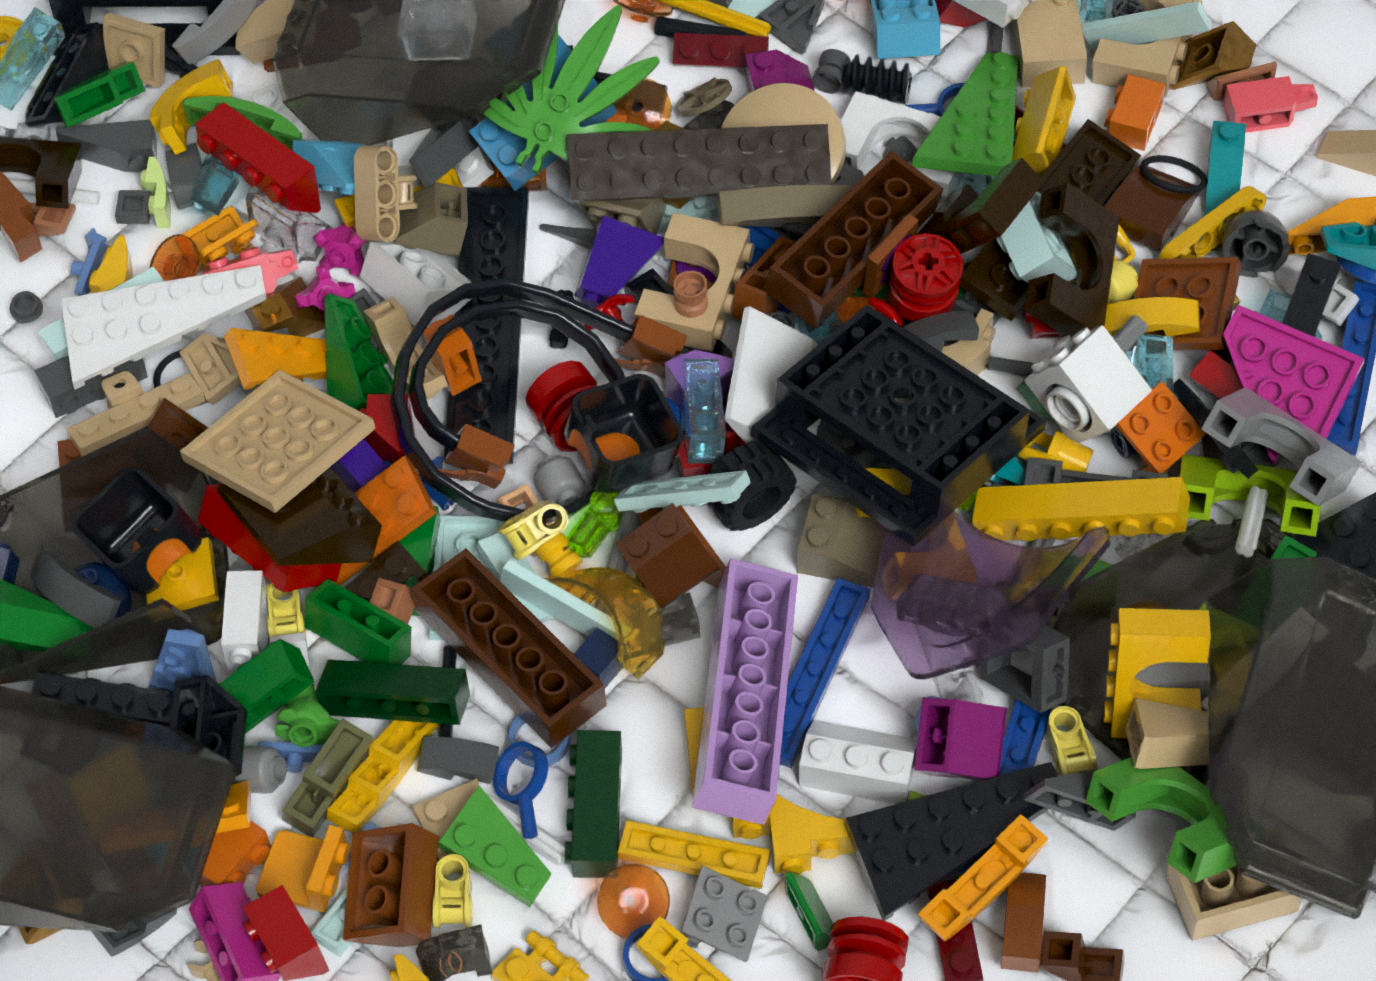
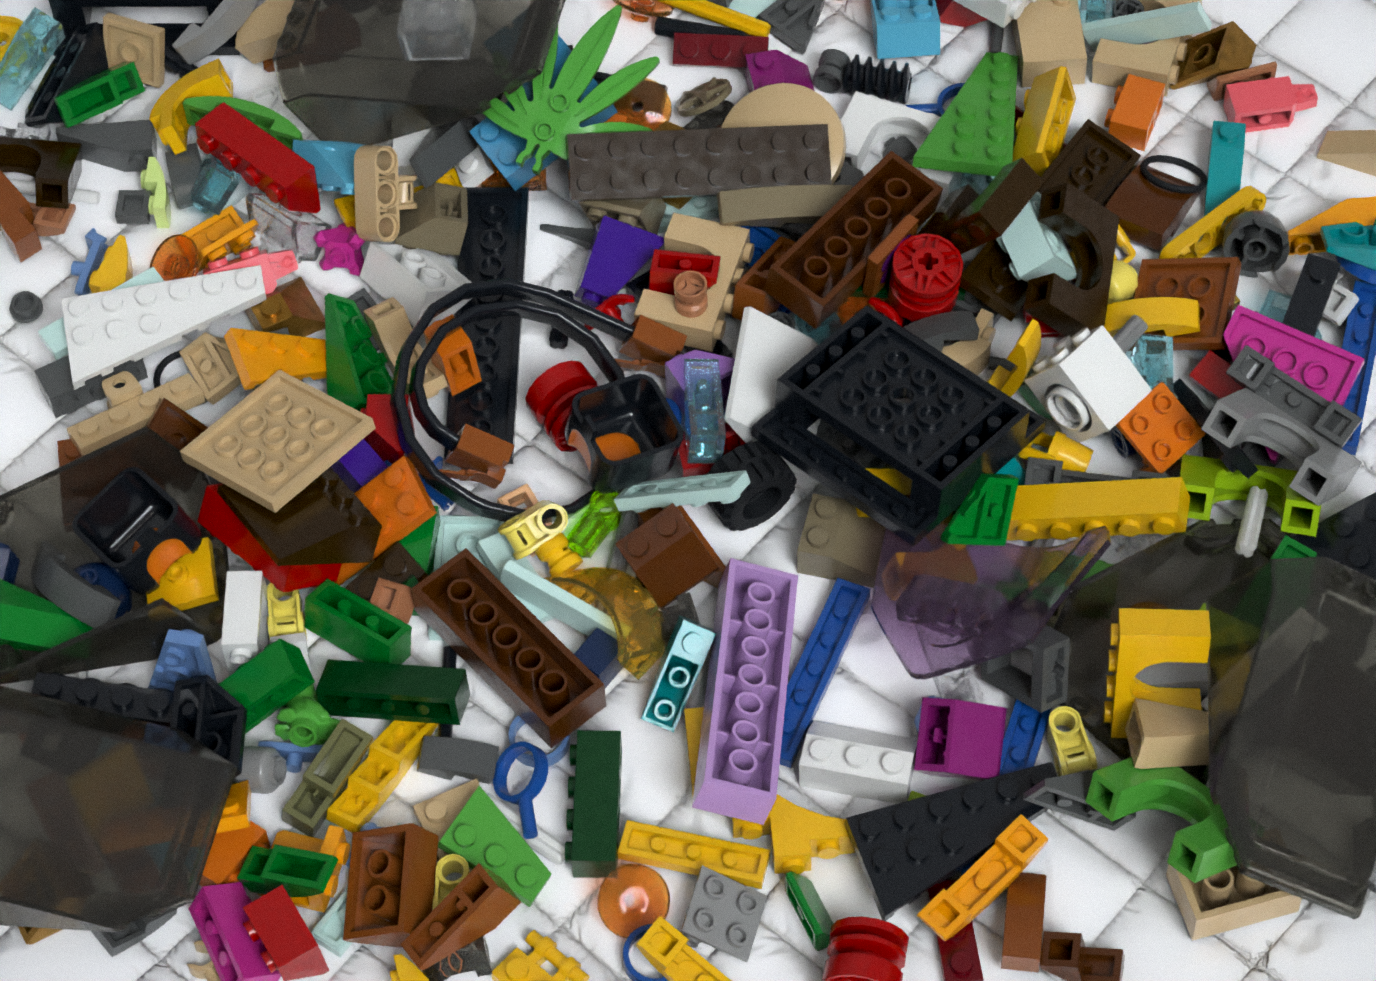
dark pink rock [295,265,356,320] -> none
light grey head [533,455,584,506] -> none
none -> green slope [237,844,338,897]
none -> dark orange slope [400,863,521,971]
none -> teal slope [641,615,716,733]
none -> red slope [649,249,721,295]
none -> green wing [940,473,1019,546]
none -> yellow slope [987,319,1041,397]
none -> dark grey slope [1226,345,1362,448]

